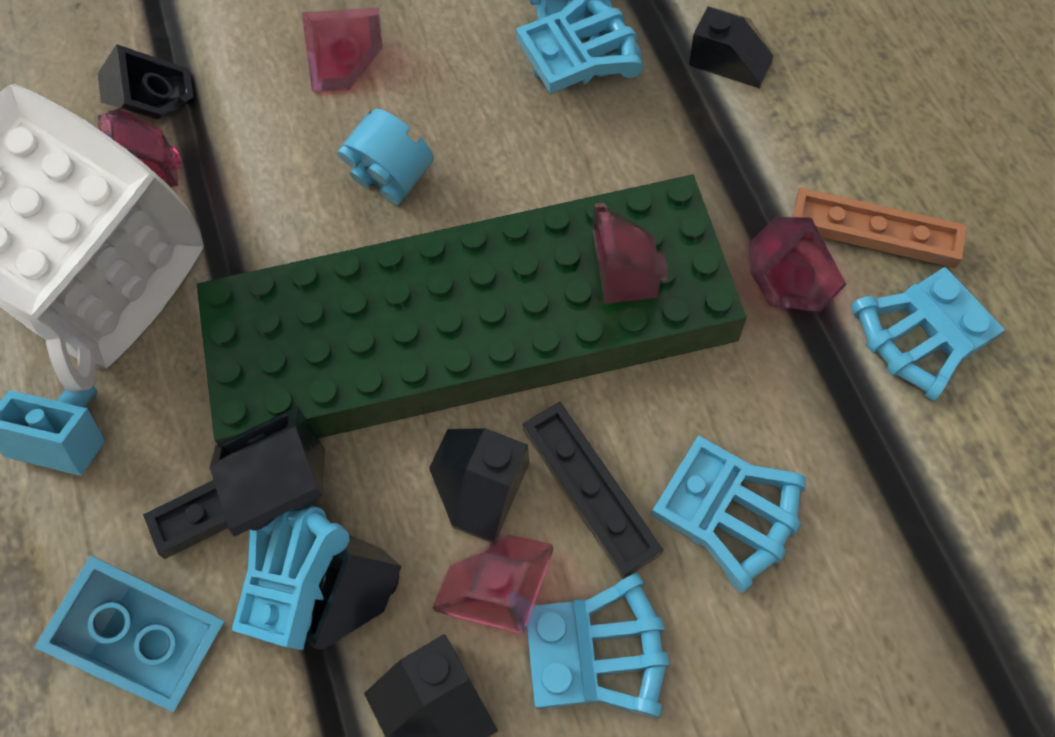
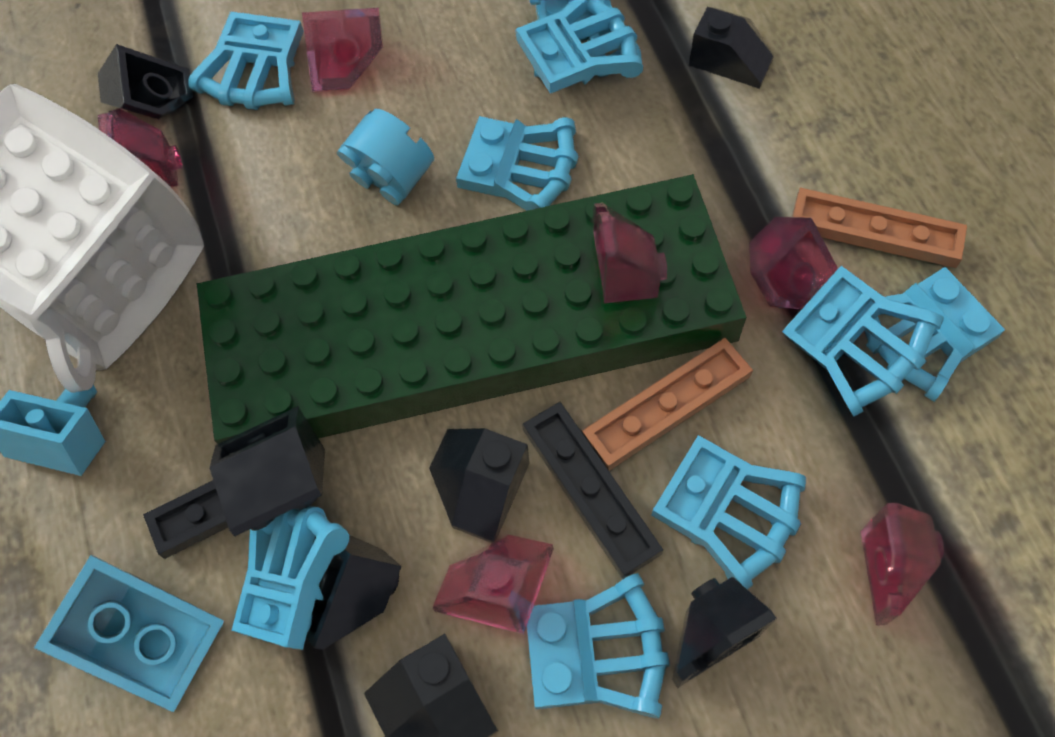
none -> medium azure plate [188,11,304,110]
none -> medium azure plate [456,116,579,211]
none -> nougat plate [582,338,753,471]
none -> black slope [672,577,777,688]
none -> medium azure plate [782,266,944,417]
none -> clear pink slope [860,503,944,625]

